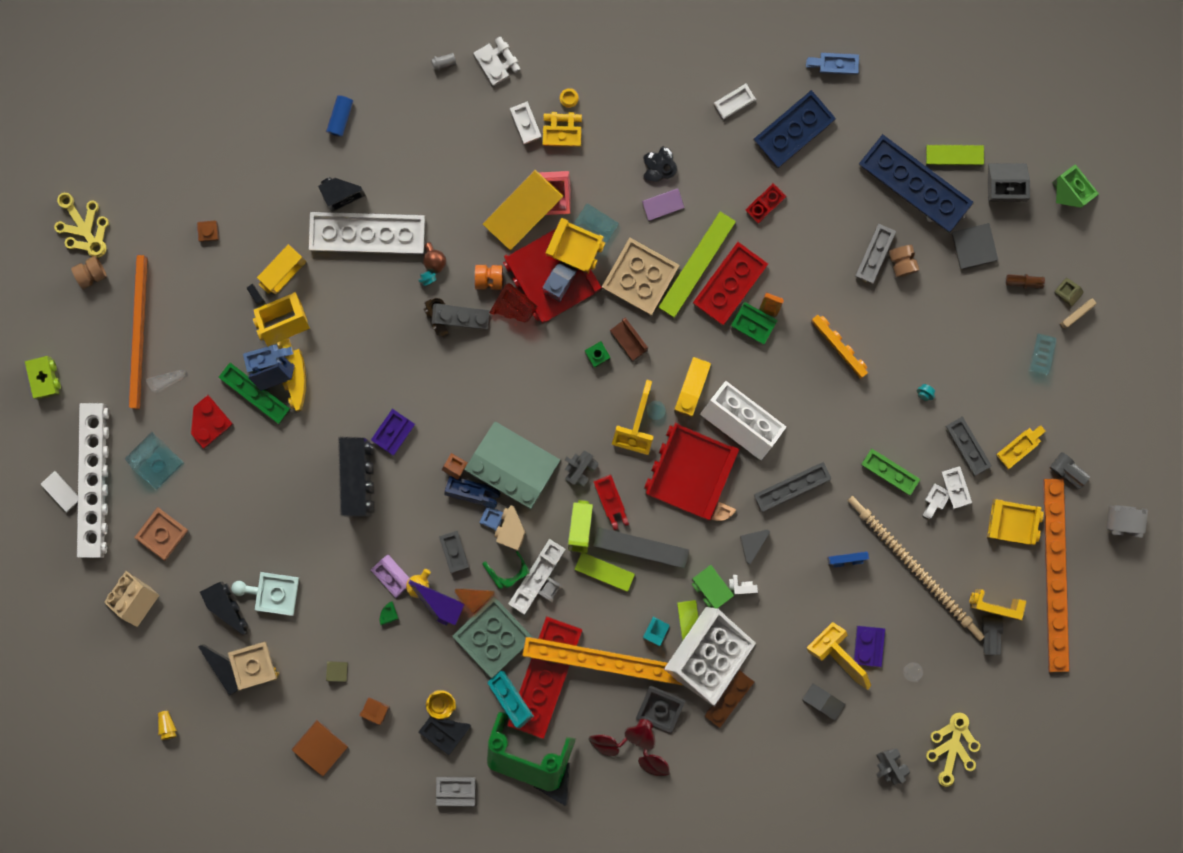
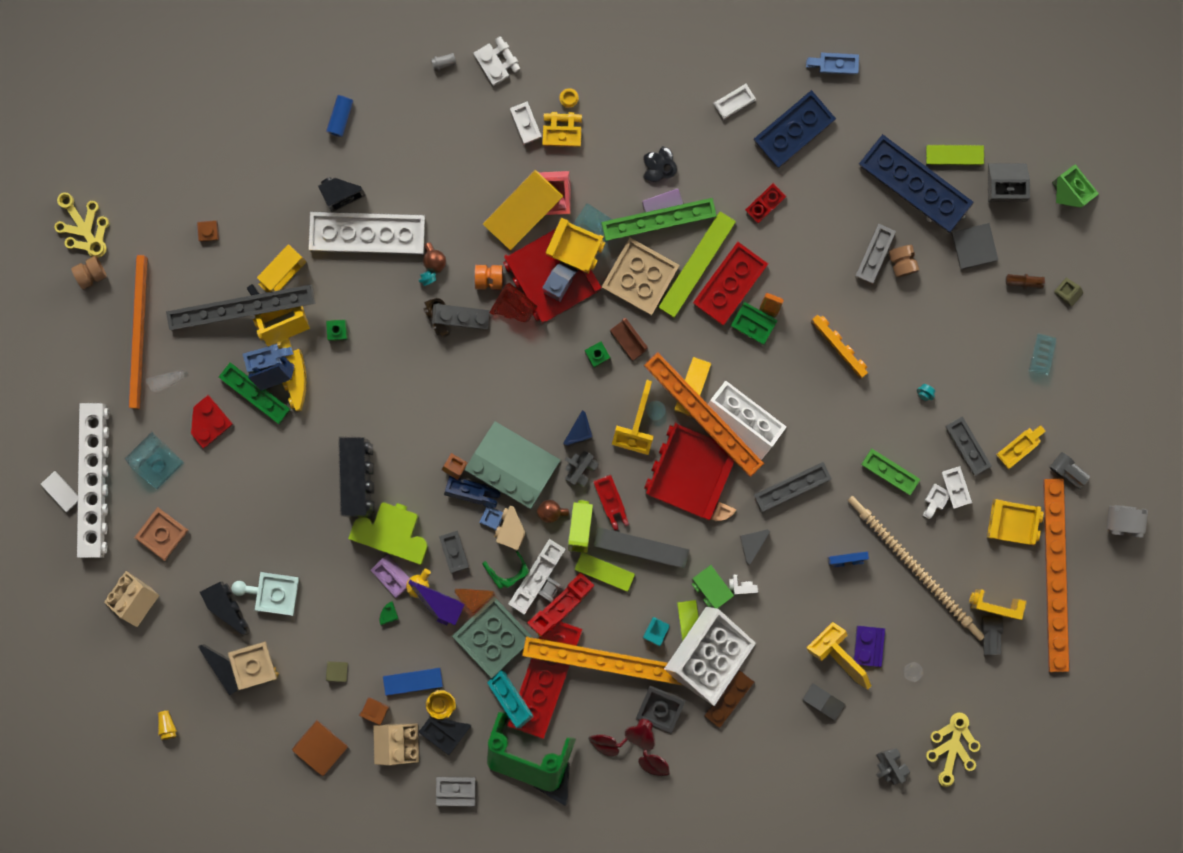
lime brick [25,356,61,400] -> none
dark purple plate [371,408,416,456] -> none
tan tile [1060,298,1096,329] -> none
none -> dark grey plate [166,285,316,330]
none -> green plate [326,320,348,341]
none -> lime brick [348,502,428,565]
none -> tan slope [373,723,419,765]
none -> blue tile [383,668,443,695]
none -> red slope [527,573,595,637]
none -> copper piece [537,500,569,523]
none -> dark blue slope [563,410,593,446]
none -> bright green plate [601,198,717,241]
none -> orange tile [643,352,764,477]

